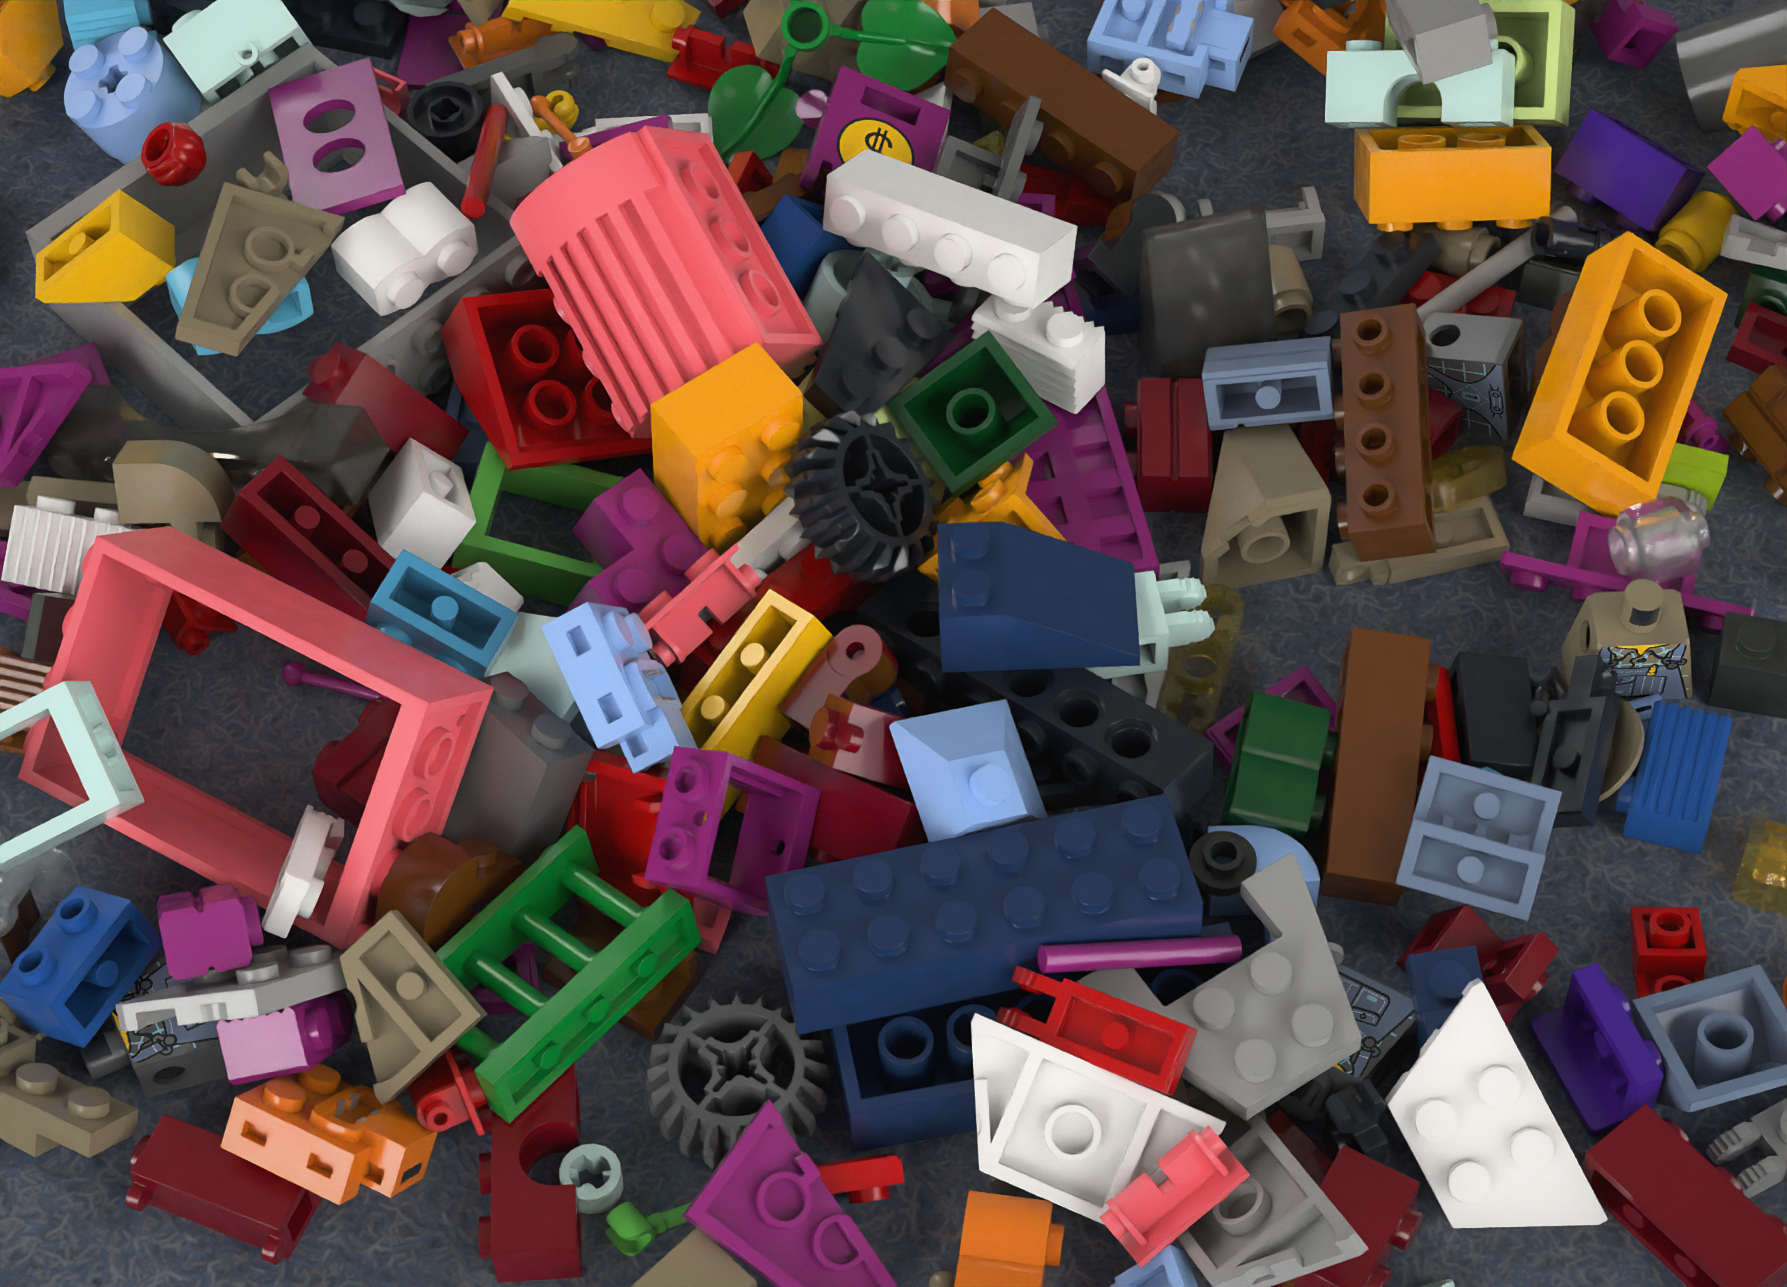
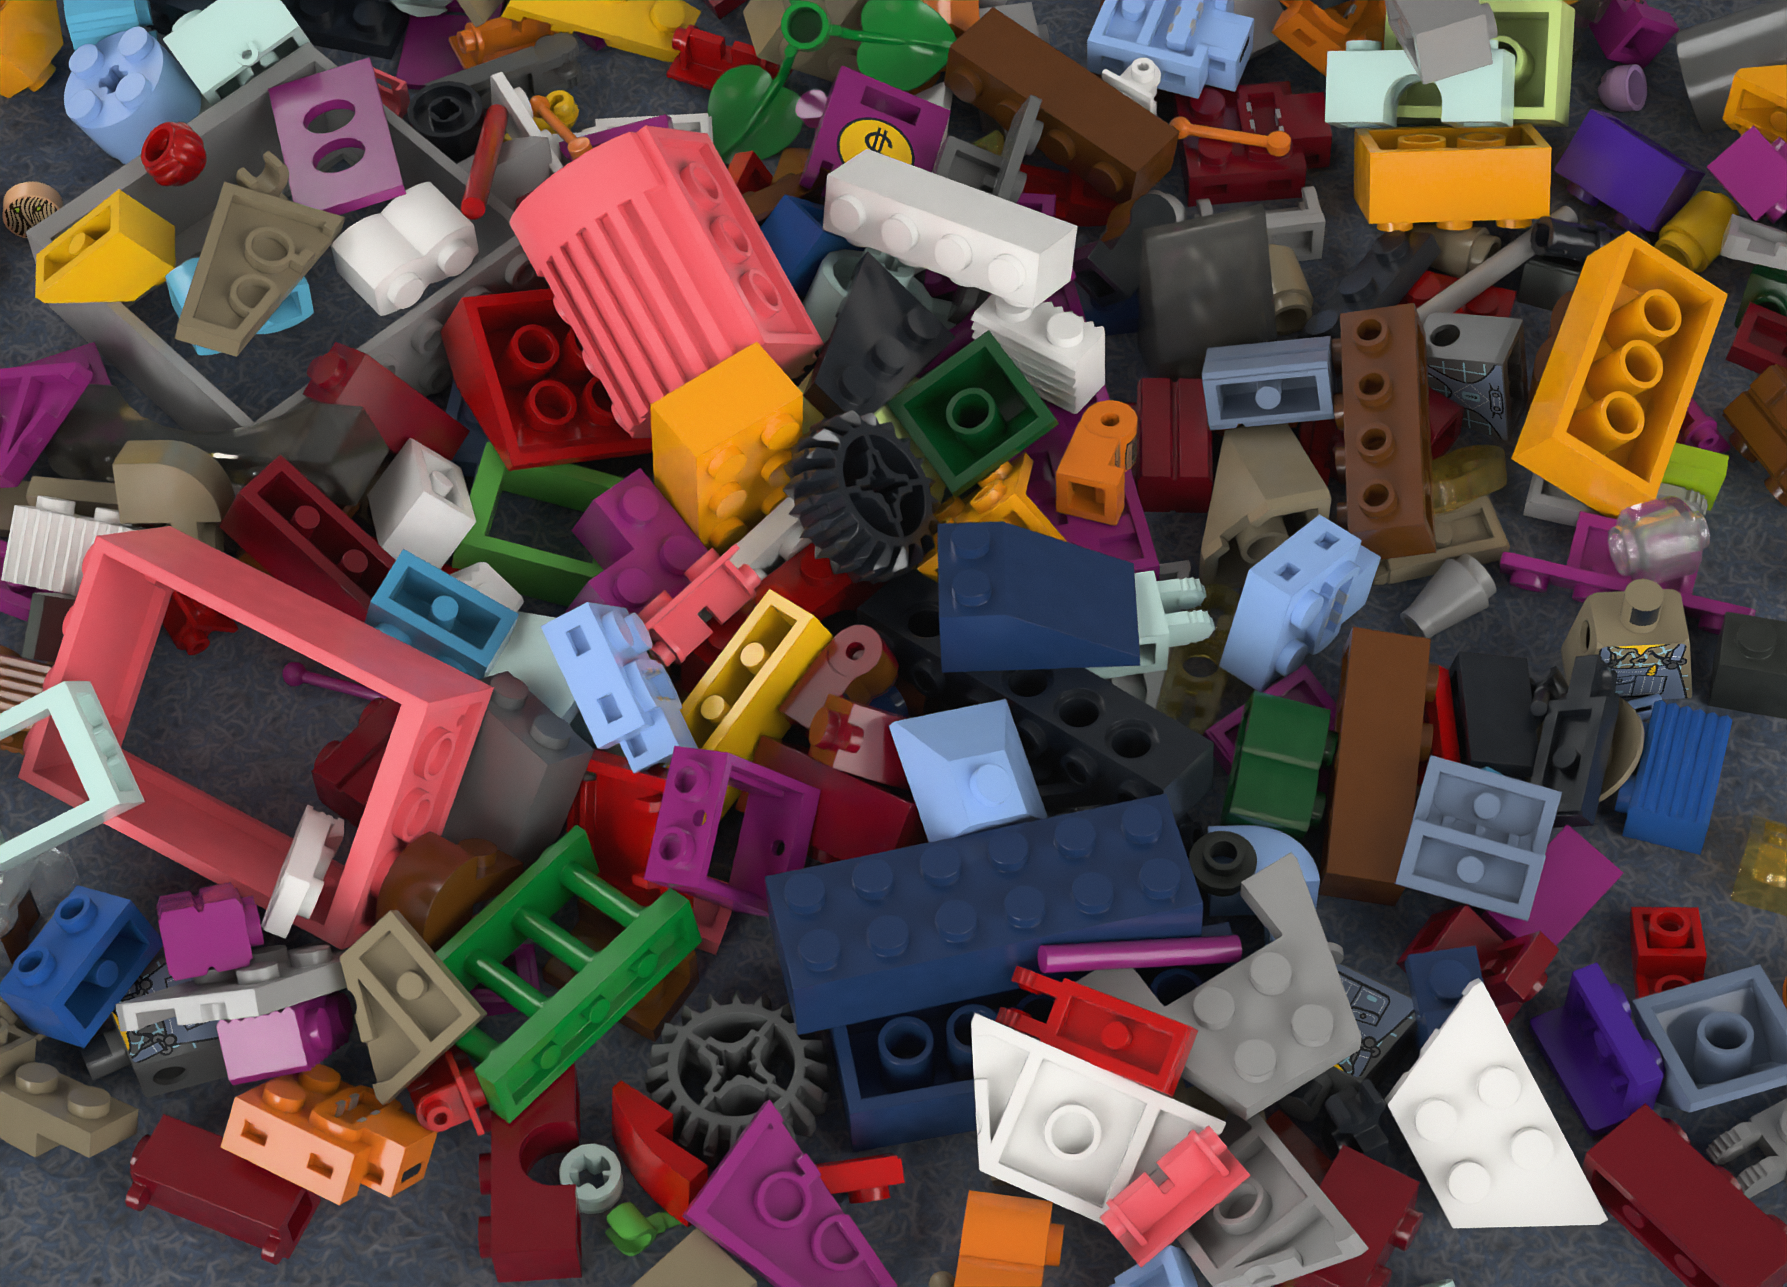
none -> tile [3,182,63,238]
none -> red slope [612,1080,708,1228]
none -> orange leg [1056,400,1138,526]
none -> orange hinge [1169,116,1291,156]
none -> dark red piece [1173,81,1332,207]
none -> light blue piece [1219,514,1381,692]
none -> light grey cone [1400,554,1496,638]
none -> magenta hinge [1480,824,1623,946]
none -> lavender hinge [1598,64,1647,112]

